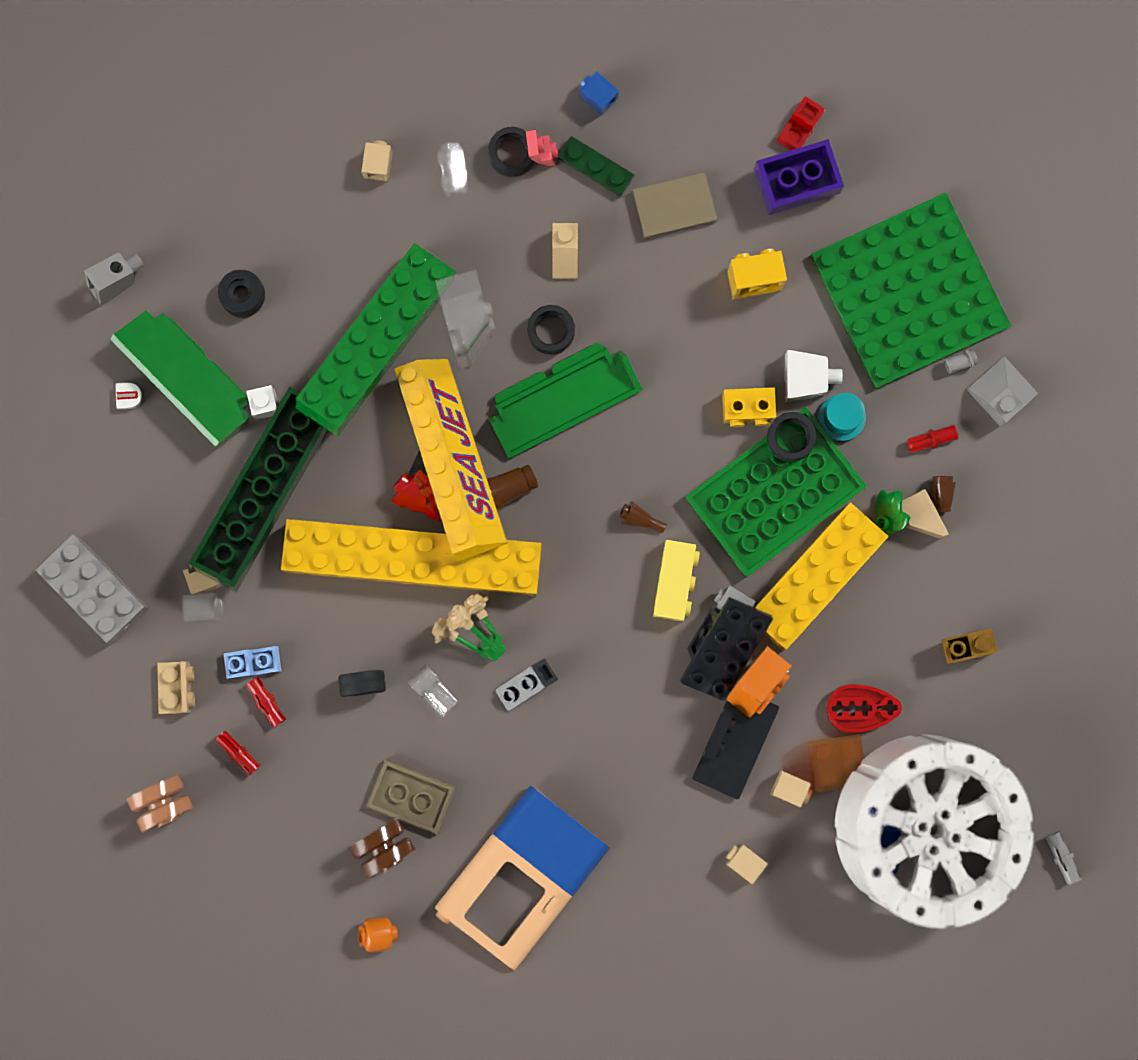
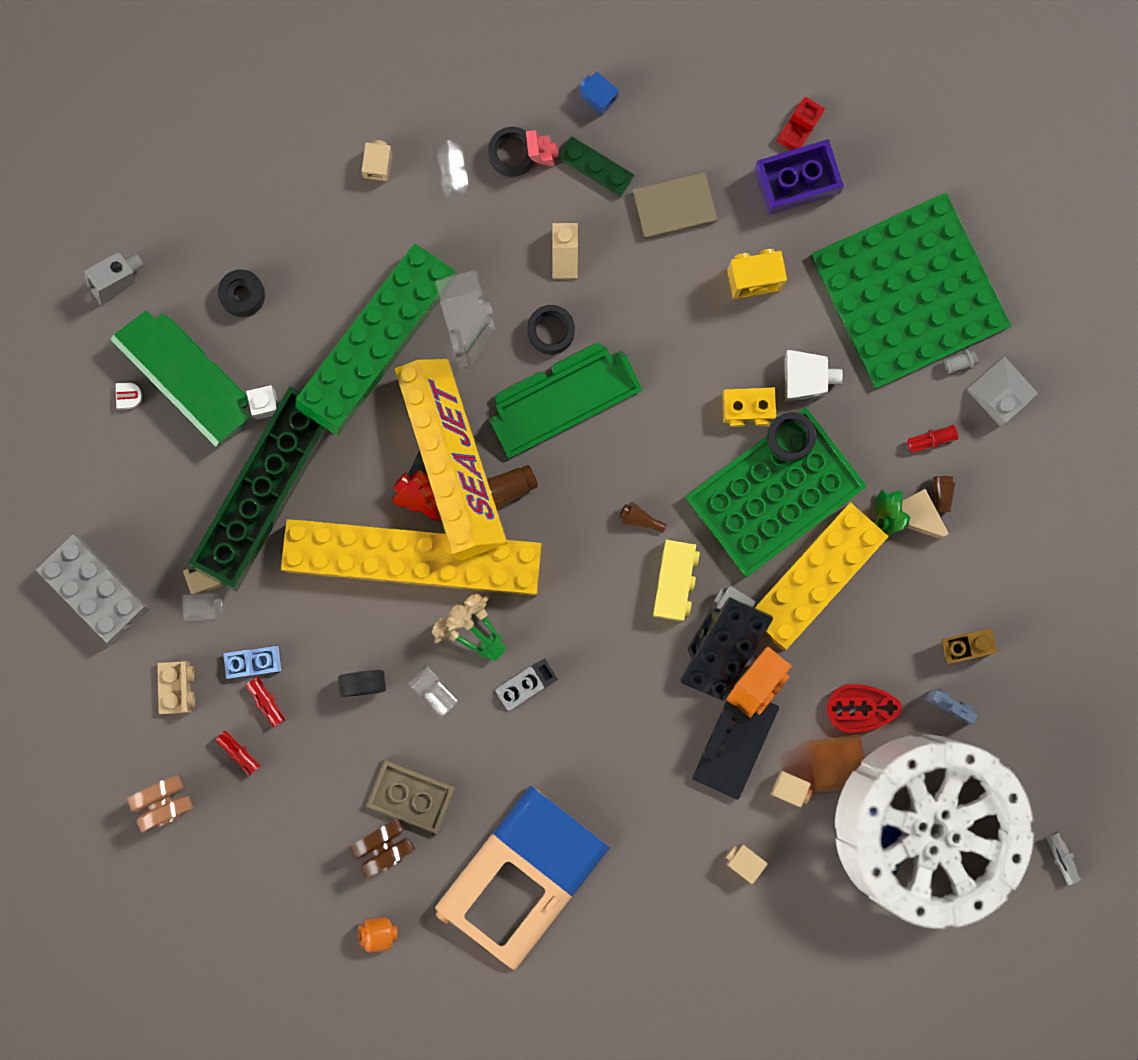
teal piece [818,393,866,441] -> none
none -> sand blue wing [924,689,978,725]

